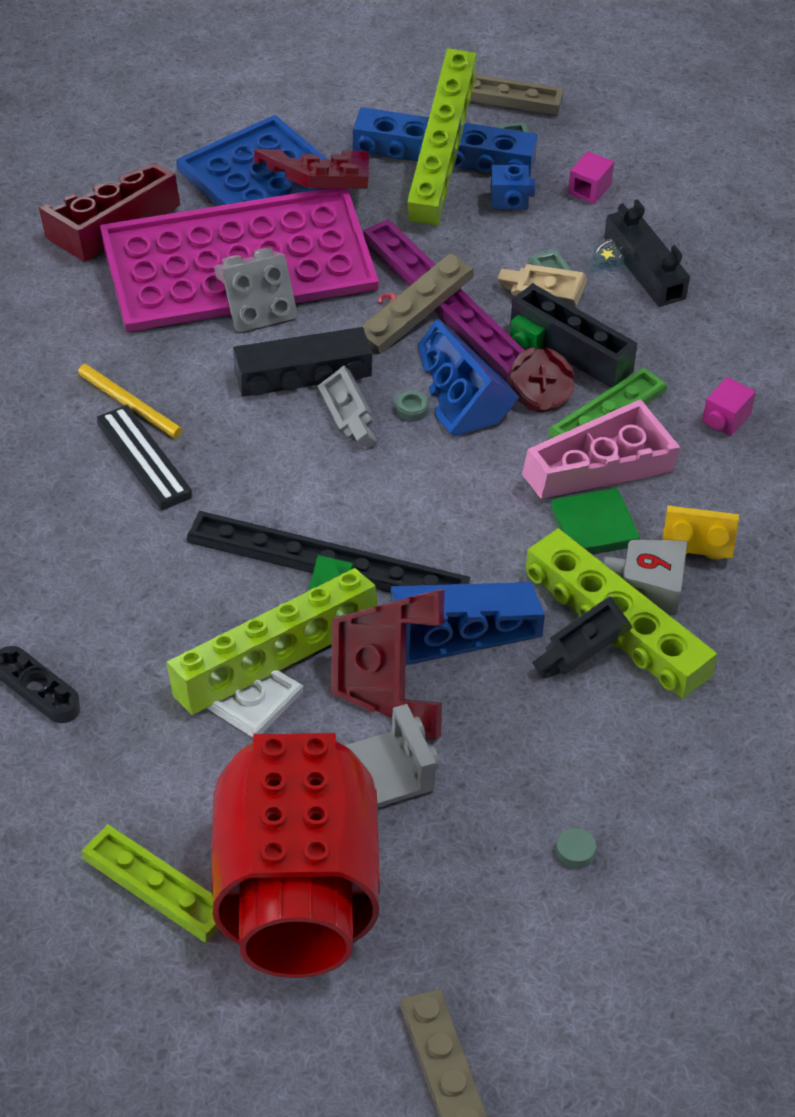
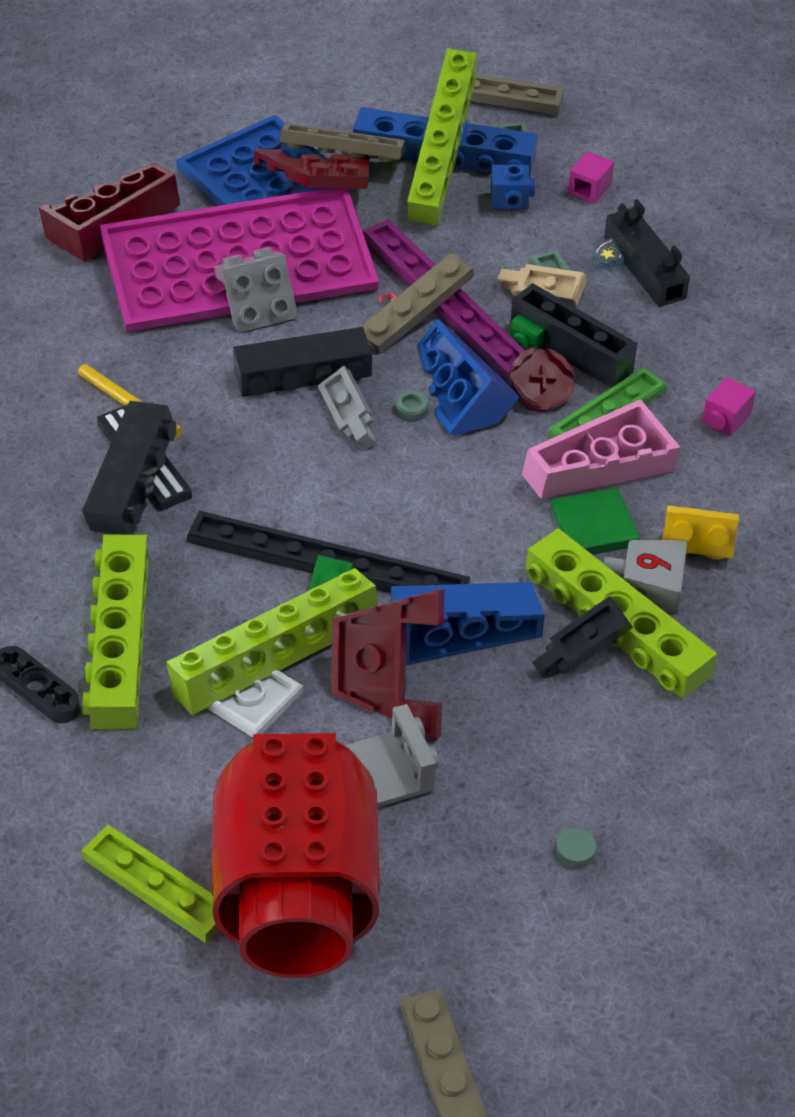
none -> black brick [82,400,177,535]
none -> lime brick [82,535,149,729]
none -> dark tan plate [279,123,405,162]

